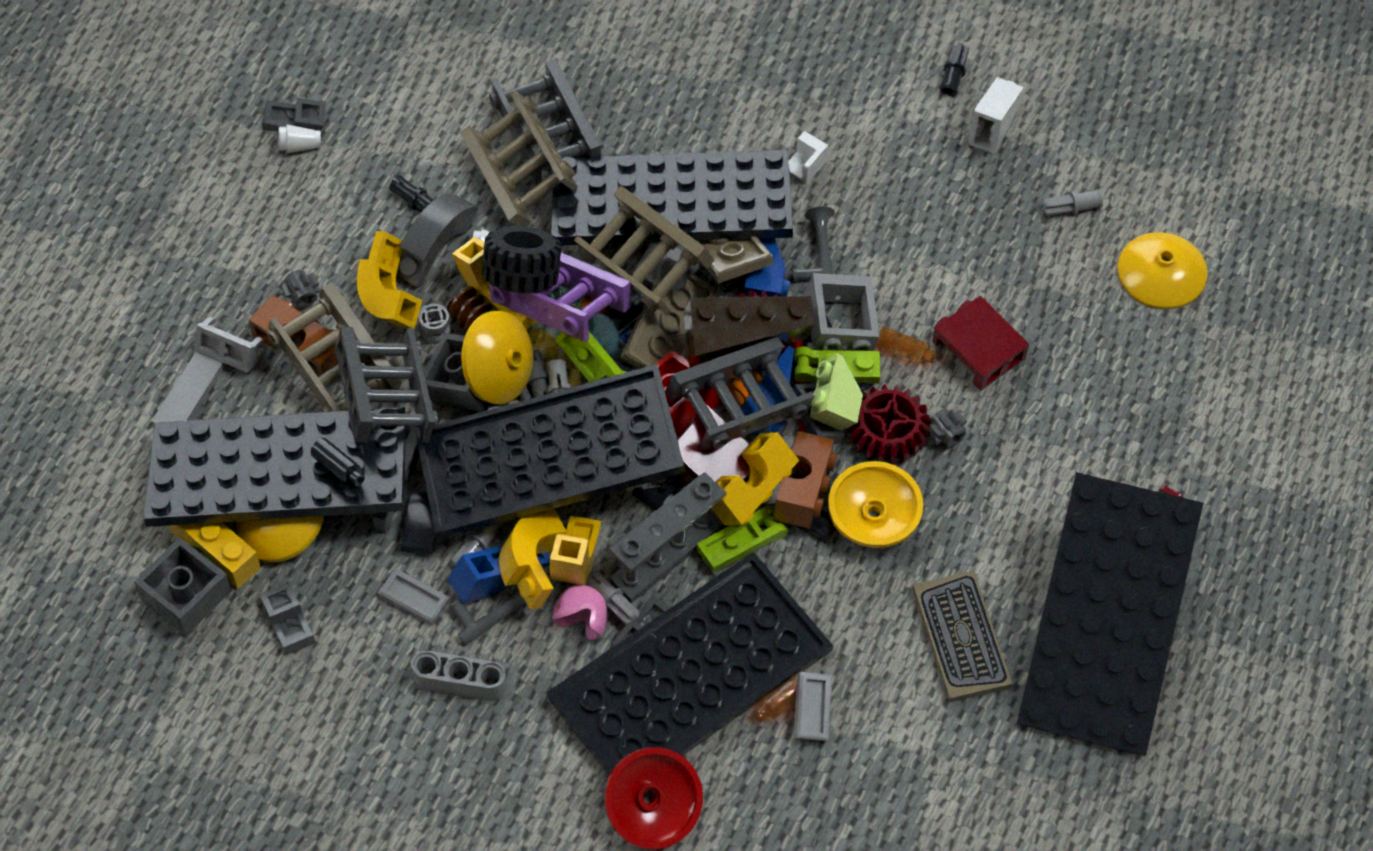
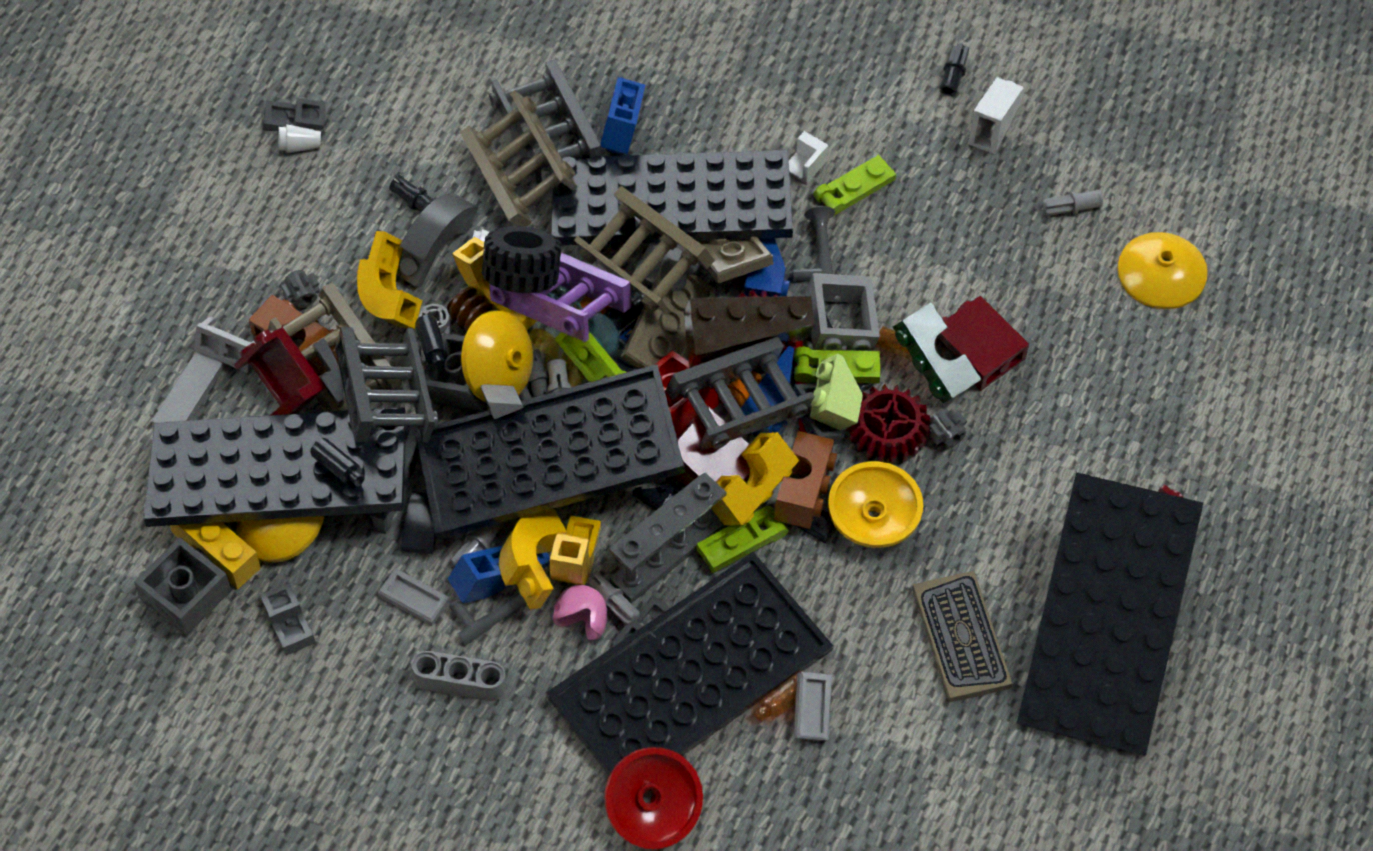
none -> dark red panel [234,326,326,415]
none -> dark grey slope [313,338,344,408]
none -> black cylinder [415,315,448,369]
none -> light grey slope [480,384,523,419]
none -> blue slope [600,77,645,155]
none -> lime plate [813,154,896,216]
none -> arch [893,302,981,403]

